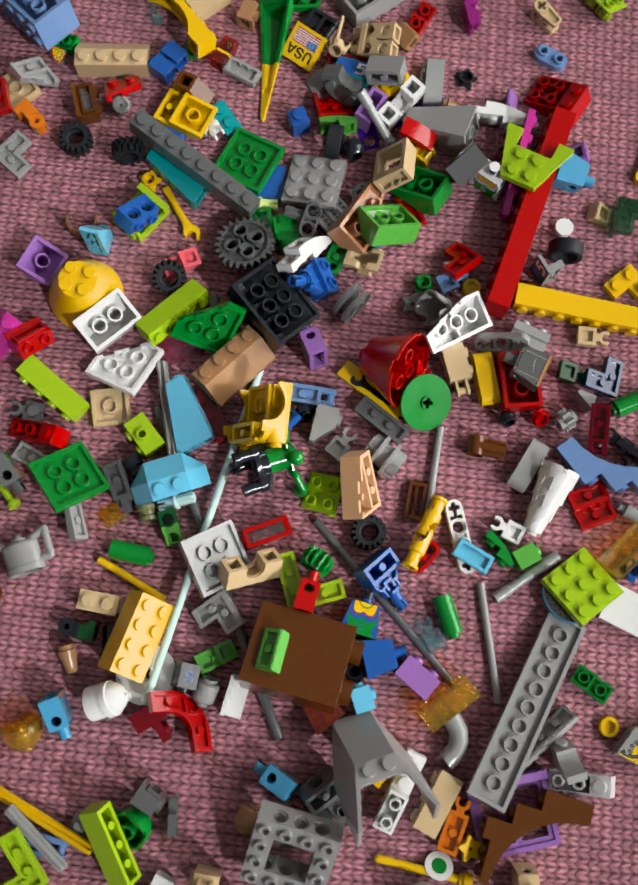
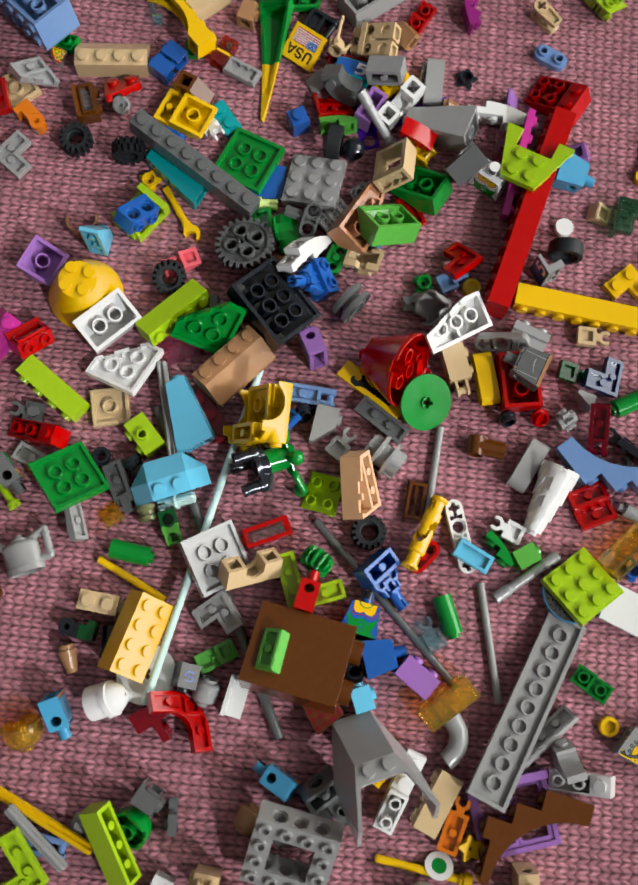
none -> black plate [92,447,111,466]

